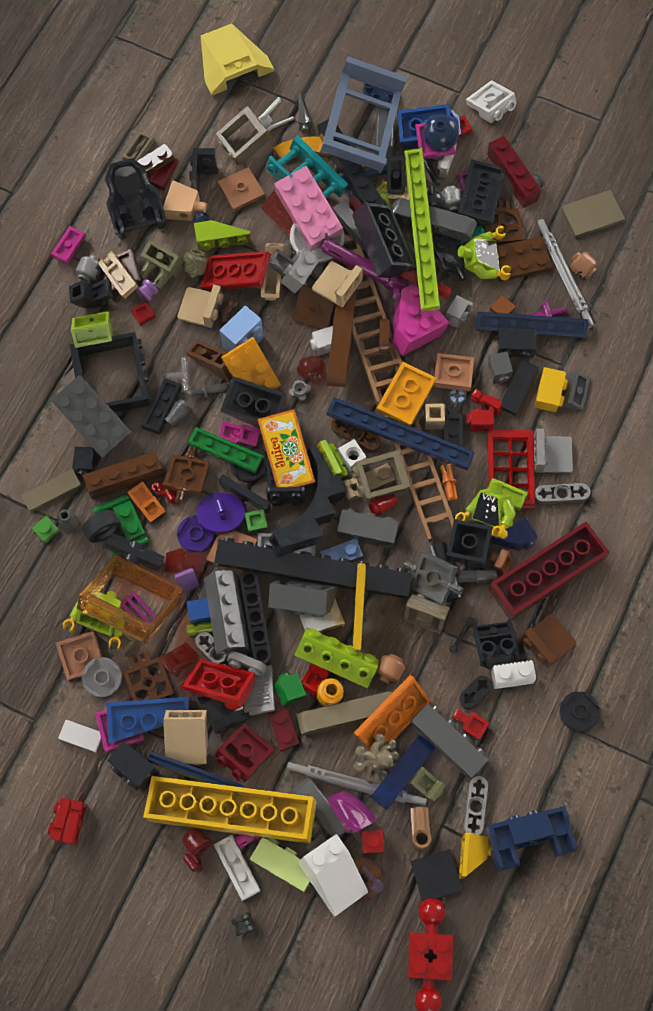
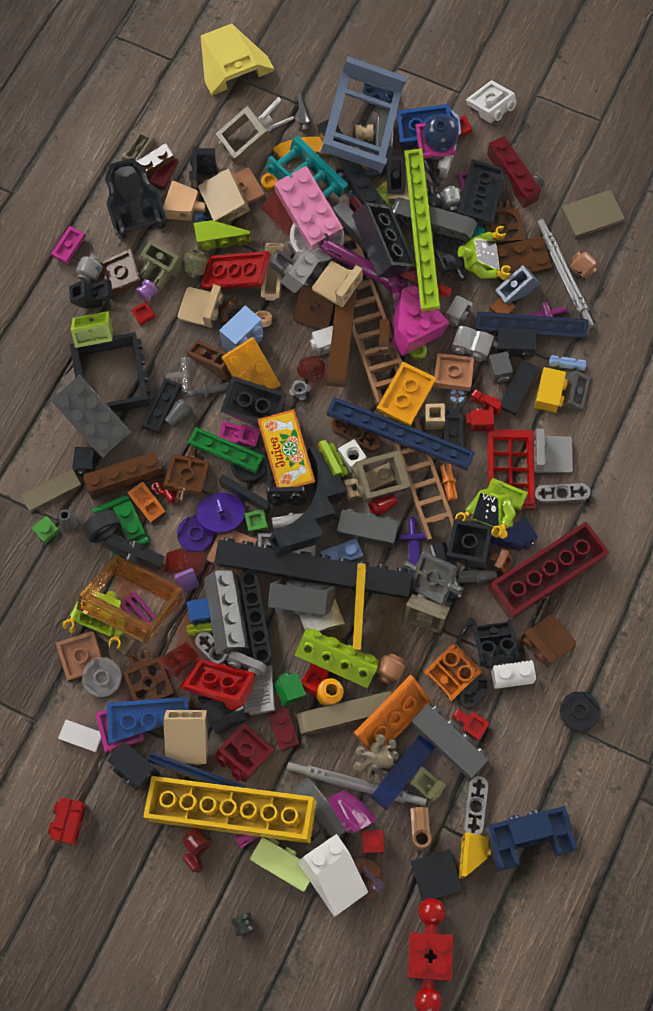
tan plate [98,251,139,298] -> none
white tile [214,835,261,901] -> none
none -> tan brick [198,169,250,224]
none -> light nougat tile [255,310,272,327]
none -> light orange tile [261,173,278,191]
none -> white pin [272,512,305,529]
none -> tan wheel [355,124,374,142]
none -> dark purple sword [398,517,427,592]
none -> lime tile [408,345,427,361]
none -> orange slope [424,643,482,701]
none -> light grey brick [452,326,494,362]
none -> sand blue slope [496,265,541,304]
none -> light blue axle [549,355,586,371]

